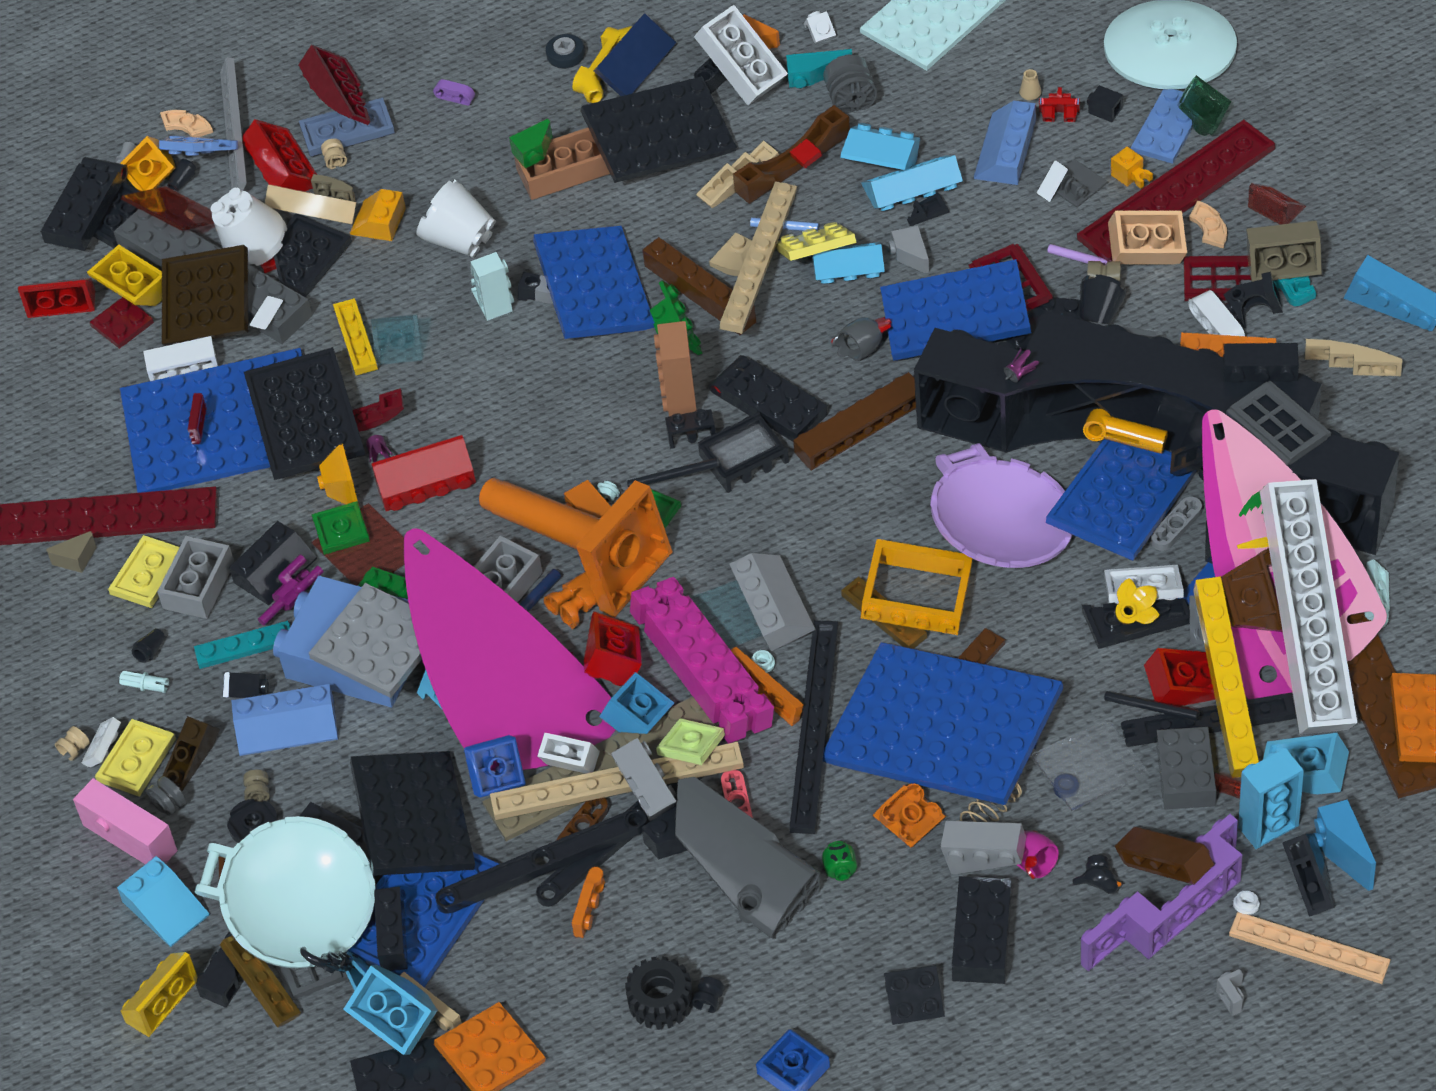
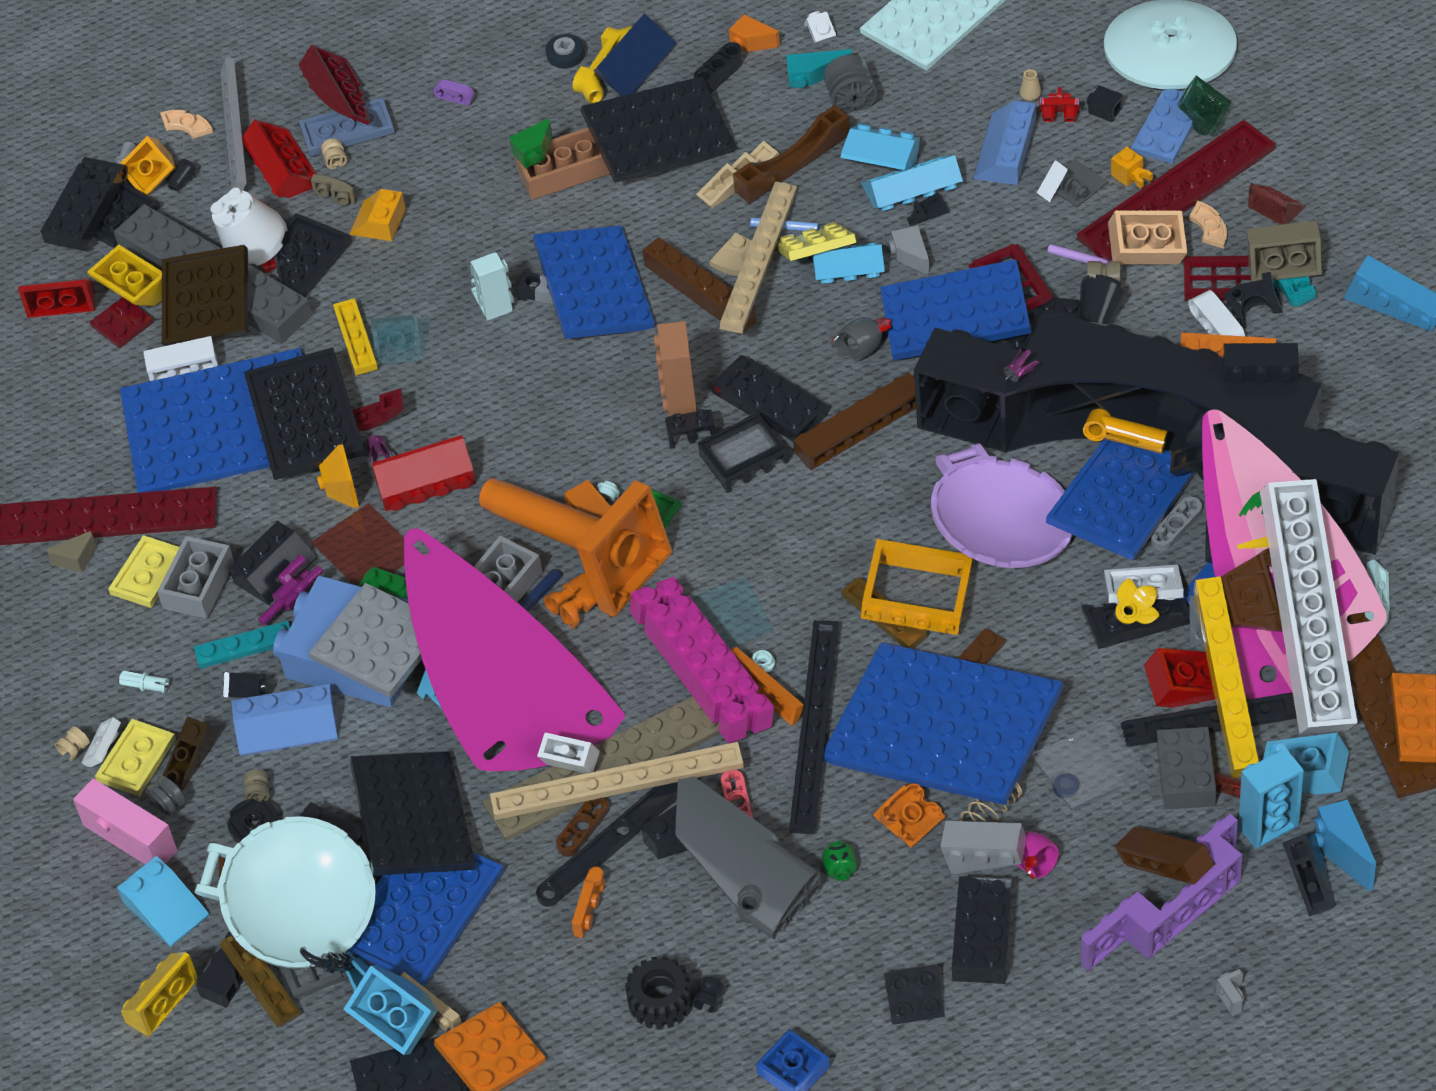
clear red piece [121,186,214,231] -> none
black cone [131,628,165,663] -> none
medium blue wing [159,135,238,155] -> none
dark red tile [188,393,207,444] -> none
white sticker [250,296,283,330] -> none
tan slope [265,184,356,224] -> none
green tile [311,501,370,555] -> none
black brick [374,887,408,971] -> none
white cone [417,180,496,258] -> none
black beam [435,808,647,914] -> none
blue brick [464,735,526,798] -> none
red slope [584,611,642,686] -> none
dark azure slope [599,672,674,734] -> none
light grey wedge [611,738,677,821] -> none
black bar [627,458,720,487] -> none
green bracket [650,280,702,355] -> none
yellowish green tile [656,718,725,765] -> none
white brick [694,5,788,106] -> none
light grey slope [730,553,816,651] -> none
red tile [790,139,822,169] -> none
black animal [1073,855,1122,894] -> none
black bar [1104,691,1200,721] -> none
dark grey piece [1226,381,1331,466] -> none
light nougat tile [1229,912,1391,984] -> none
white plate [1233,891,1260,915] -> none
tan slope [1305,339,1402,376] -> none

